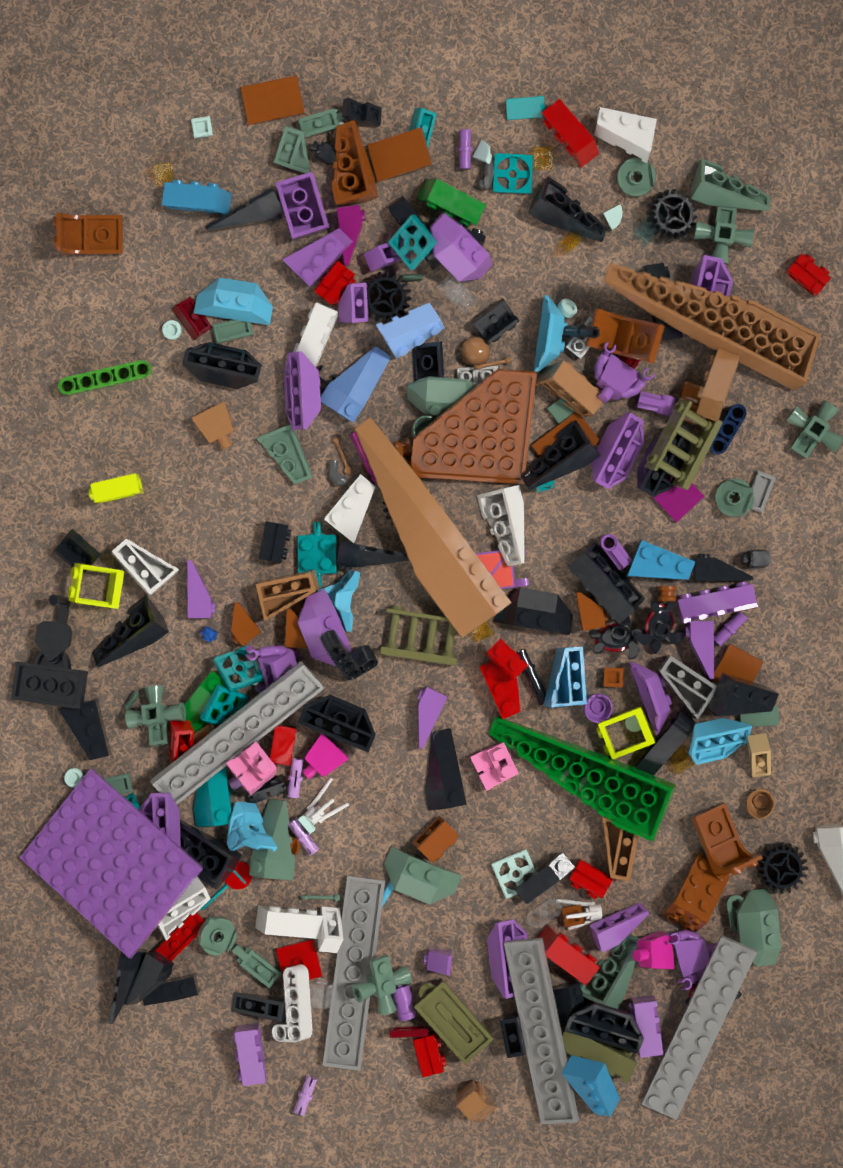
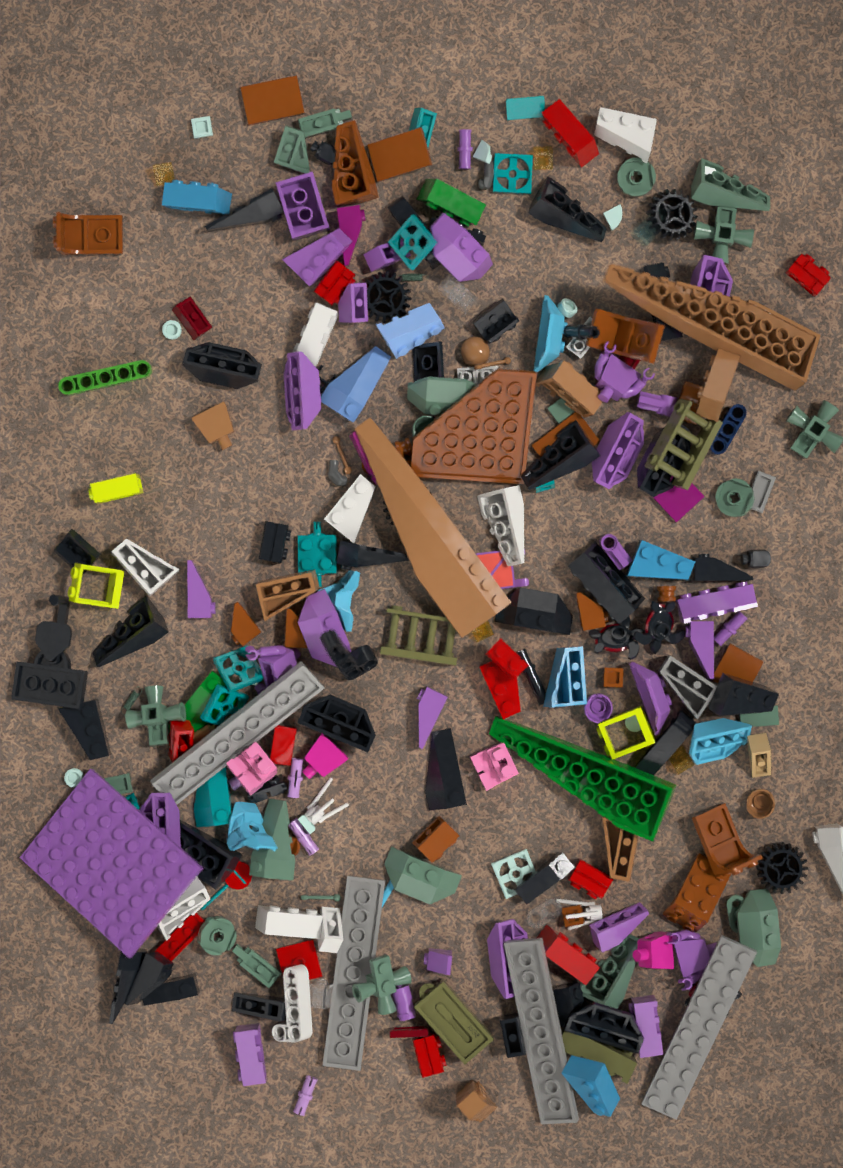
medium azure wedge [194,277,273,325] -> none
blue plate [200,626,218,642] -> none
sand green tile [212,320,254,344] -> none
sand green wing [256,424,313,484] -> none
black slope [342,97,382,127] -> none
clear yellow slope [558,232,582,254] -> none

